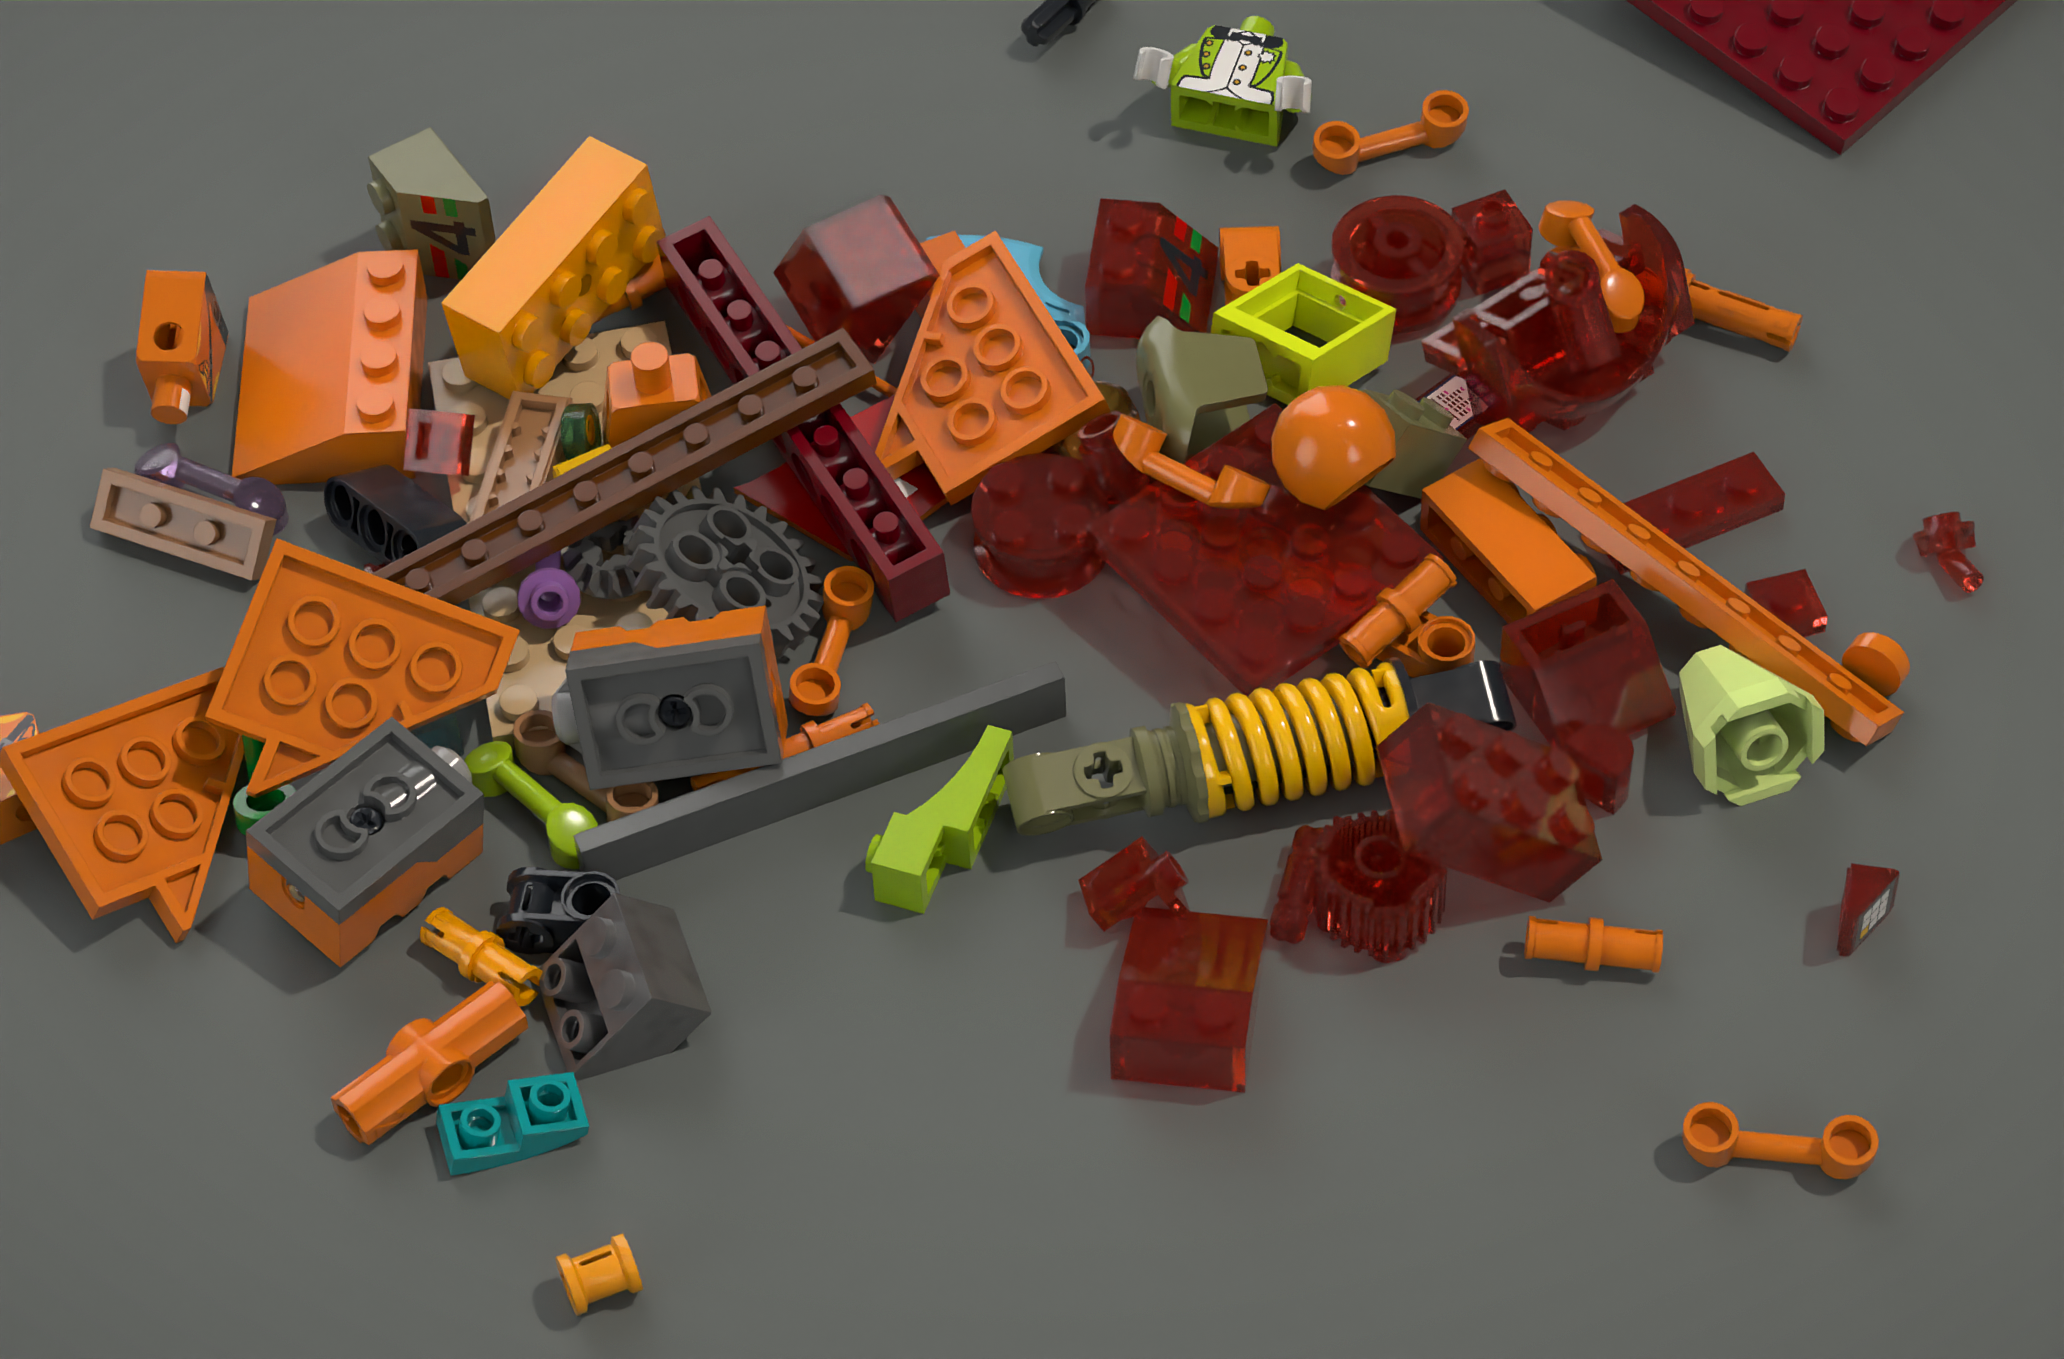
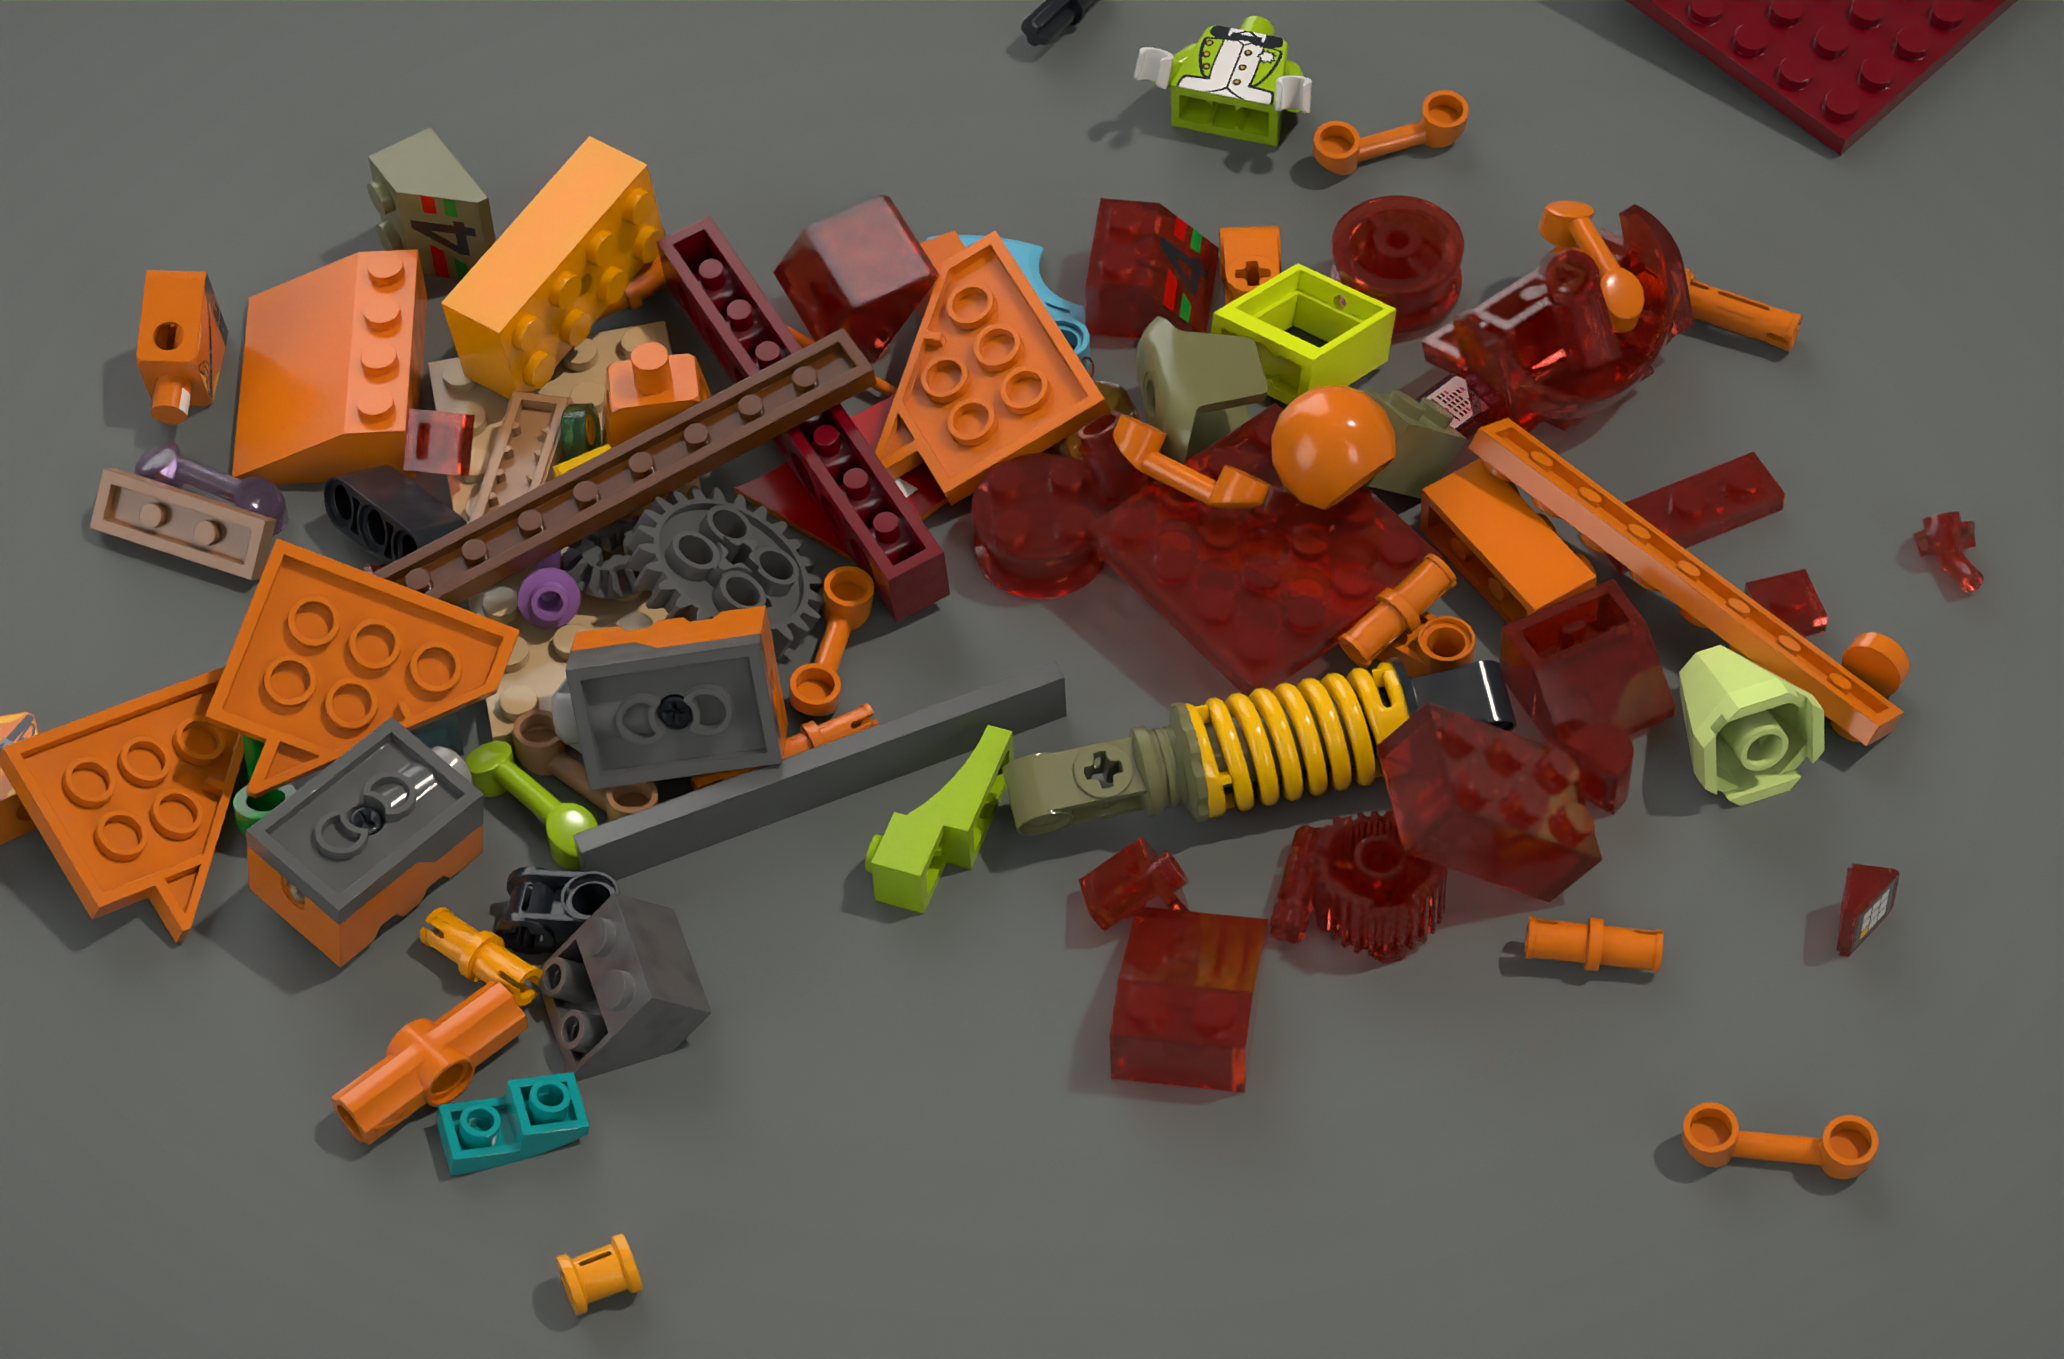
clear red brick [1449,189,1533,297] -> none

